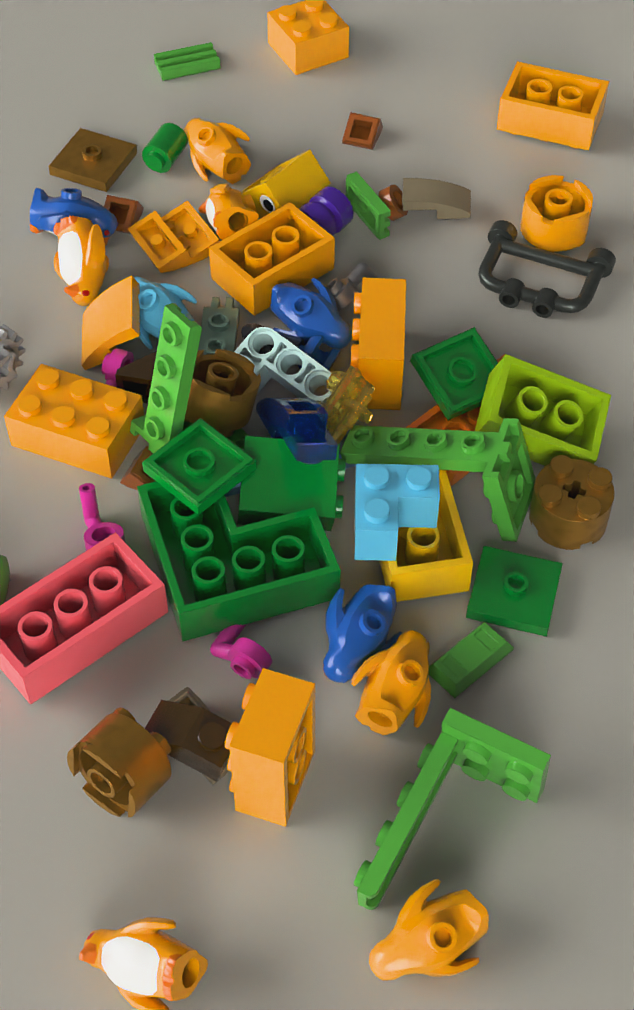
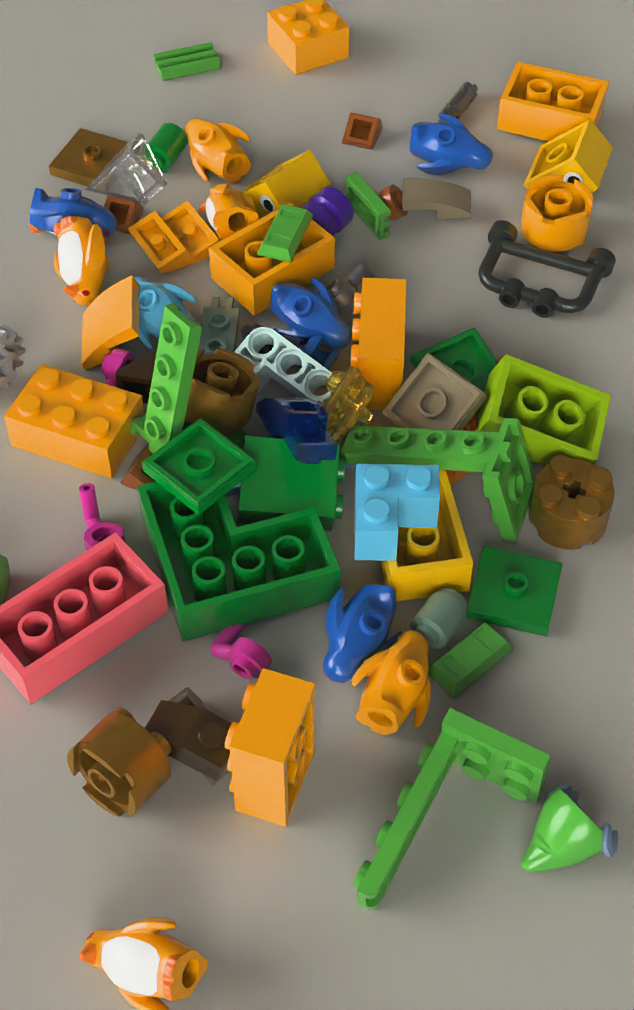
light orange animal [369,879,489,981] -> none
none -> clear slope [85,133,167,204]
none -> bright green tile [257,204,313,263]
none -> dark tan plate [381,353,488,431]
none -> blue animal [410,113,493,175]
none -> sand green brick [410,588,467,649]
none -> dark grey axle [438,82,478,124]
none -> bright green hat [520,785,619,872]
none -> yellow slope [523,119,613,193]

